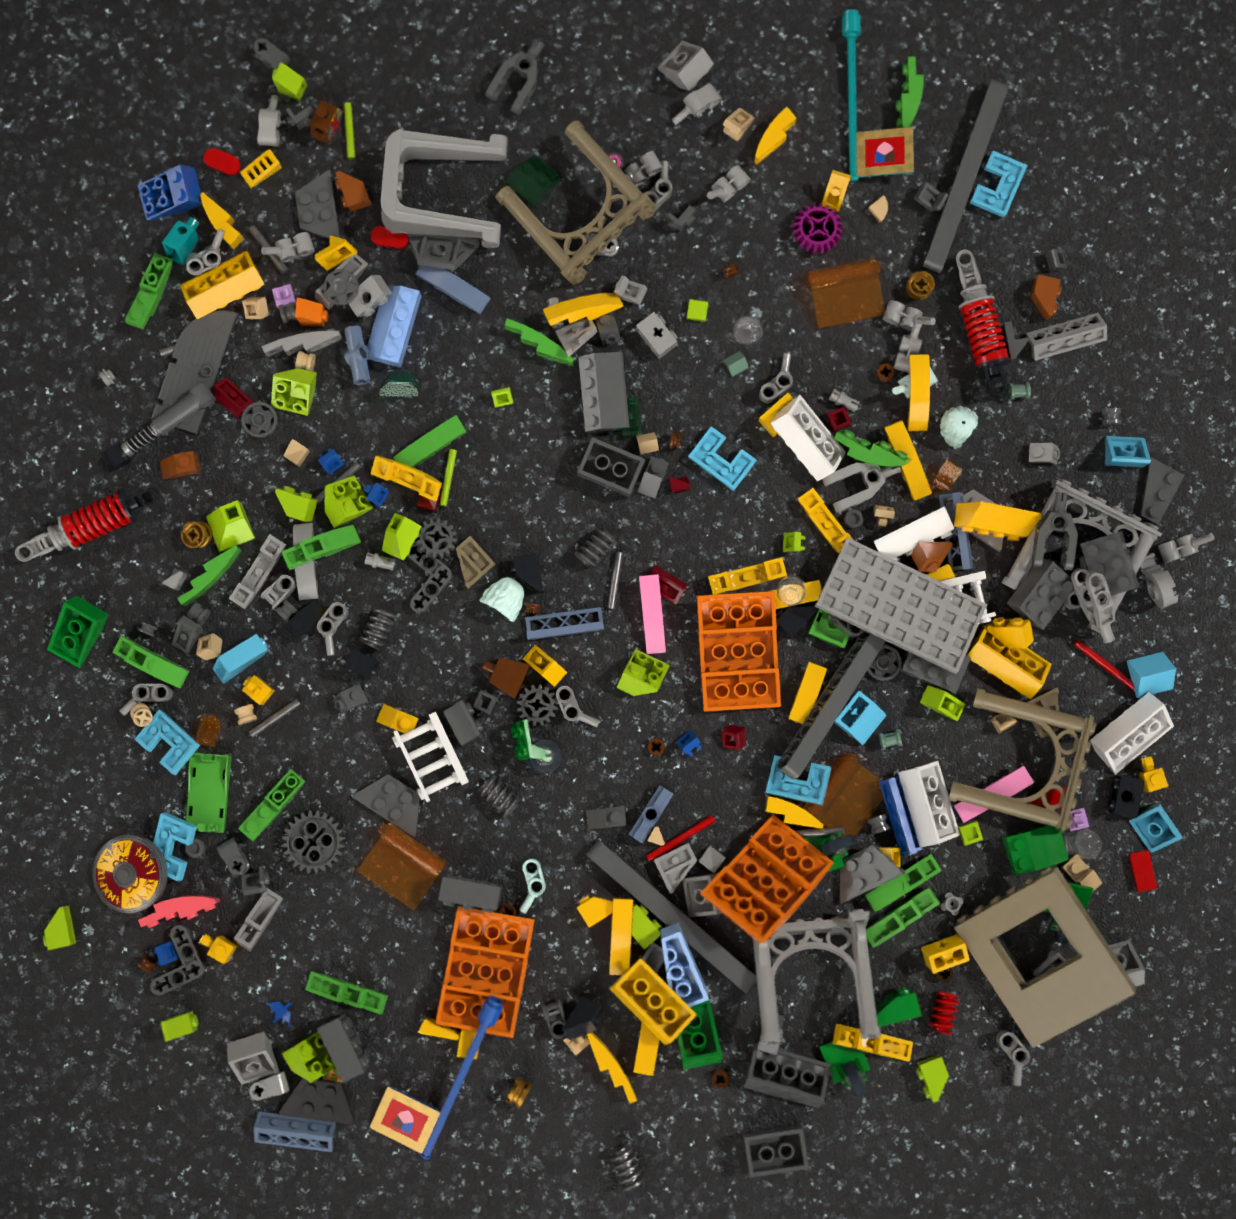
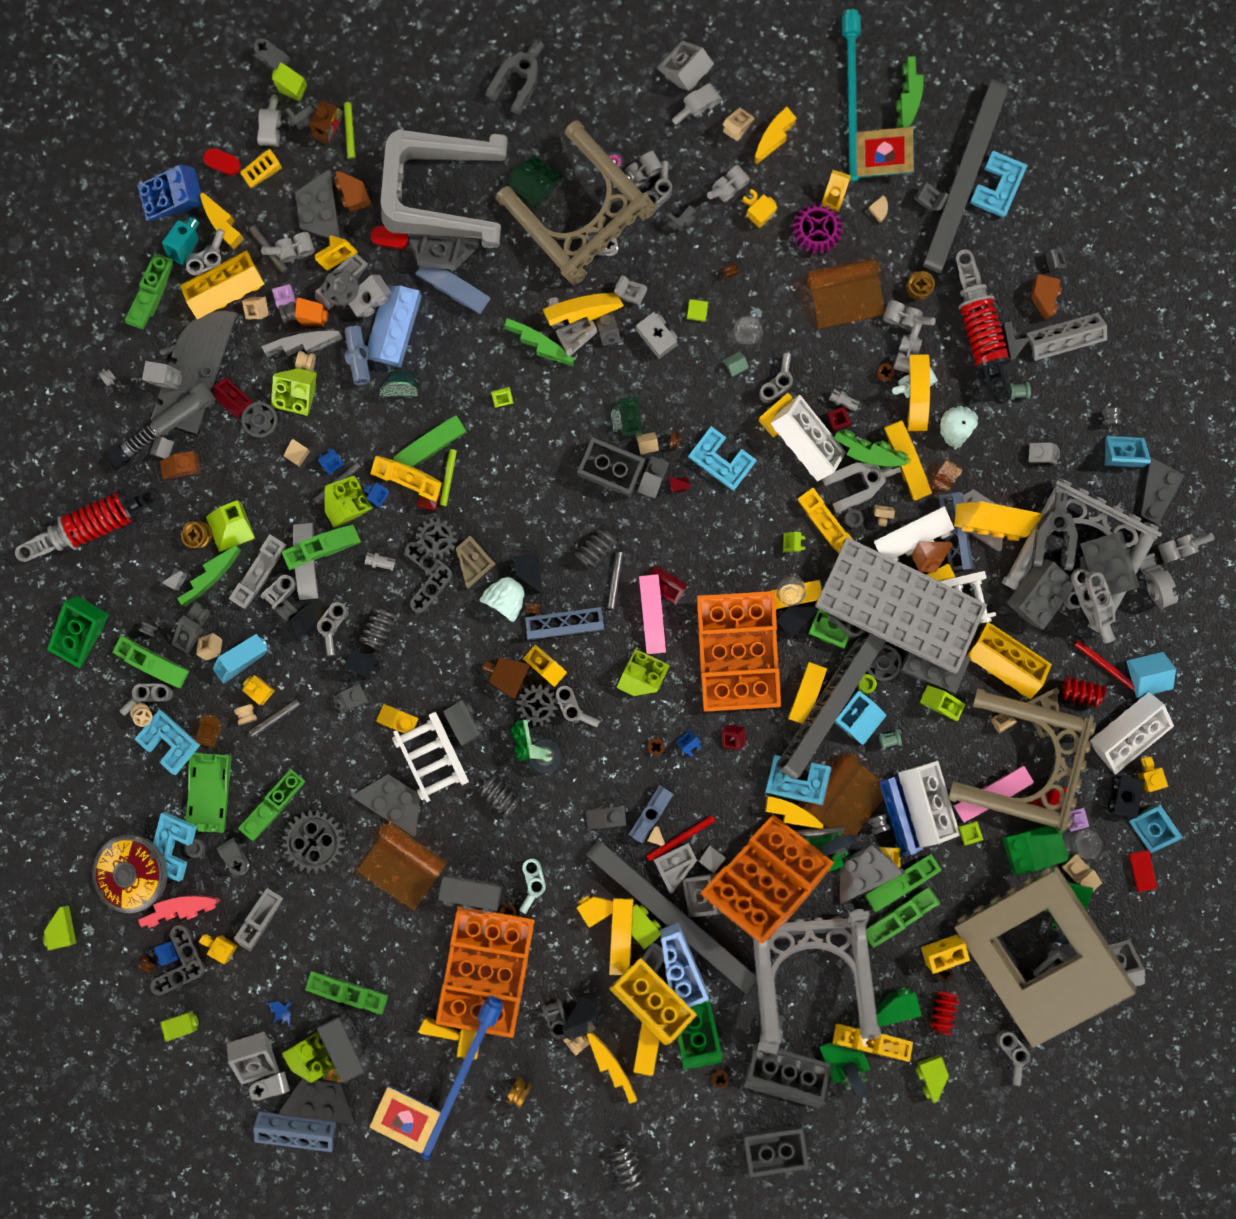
dark grey bracket [241,866,270,895] -> none
lime slope [275,486,318,522] -> none
lime slope [382,513,422,560] -> none
dark grey slope [473,690,498,715] -> none
dark grey slope [578,352,630,434] -> none
yellow slope [708,557,787,595] -> none
light grey plate [941,893,963,915] -> none
yellow slope [987,617,1034,649] -> none
none -> light grey brick [142,361,182,390]
none -> light grey slope [150,436,174,459]
none -> yellow brick [743,189,777,228]
none -> lime tile [857,674,877,694]
none -> red piece [1062,676,1106,708]

